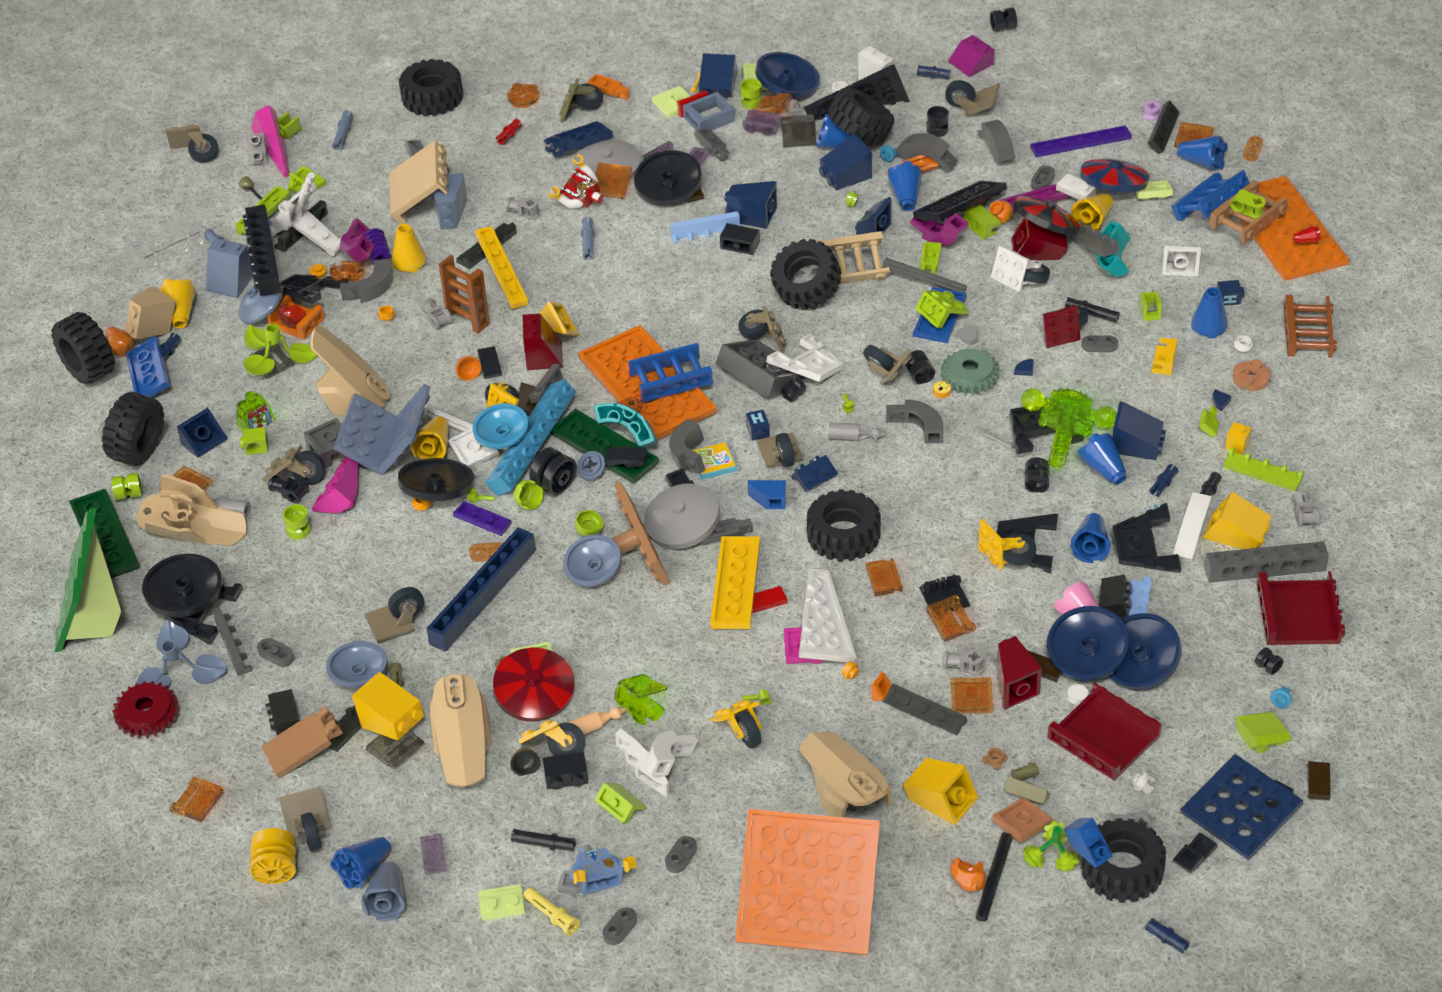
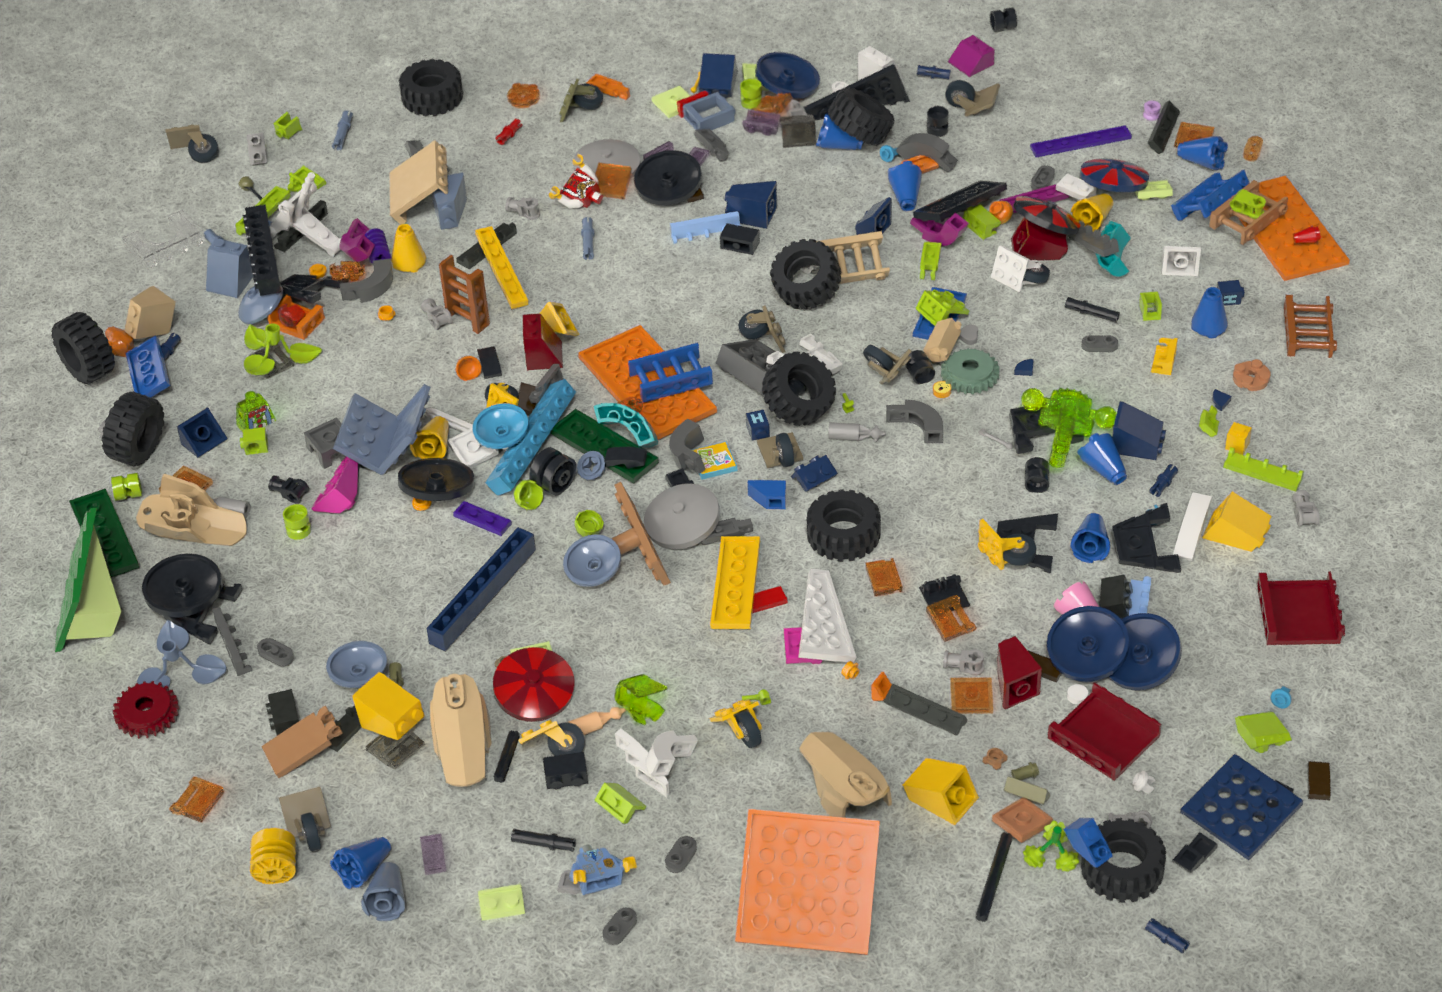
yellow cone [159,279,195,329] -> none
dark pink wedge [251,105,289,177] -> none
plate [262,445,325,484] -> none
tan piece [311,325,390,416] -> none
dark tan plate [365,587,425,643] -> none
lime hand [467,488,495,503] -> none
clear orange beam [469,542,503,562] -> none
pearl dark grey piece [510,748,540,776] -> none
light yellow pin [523,887,580,936] -> none
dark blue tile [543,121,613,158] -> none
dark blue slope [819,134,872,191] -> none
lime plate [845,190,859,207] -> none
dark grey axle [883,258,967,293] -> none
orange hair [950,857,987,892] -> none
dark grey arch [977,120,1015,163] -> none
dark red plate [1042,305,1088,348] -> none
black pin [1200,472,1222,496] -> none
dark grey brick [1205,541,1329,583] -> none
white plate [1234,335,1253,352] -> none
black wheel [1254,647,1284,675] -> none
none -> black axle [494,730,520,783]
none -> black tyre [762,351,836,426]
none -> tan brick [923,318,962,364]

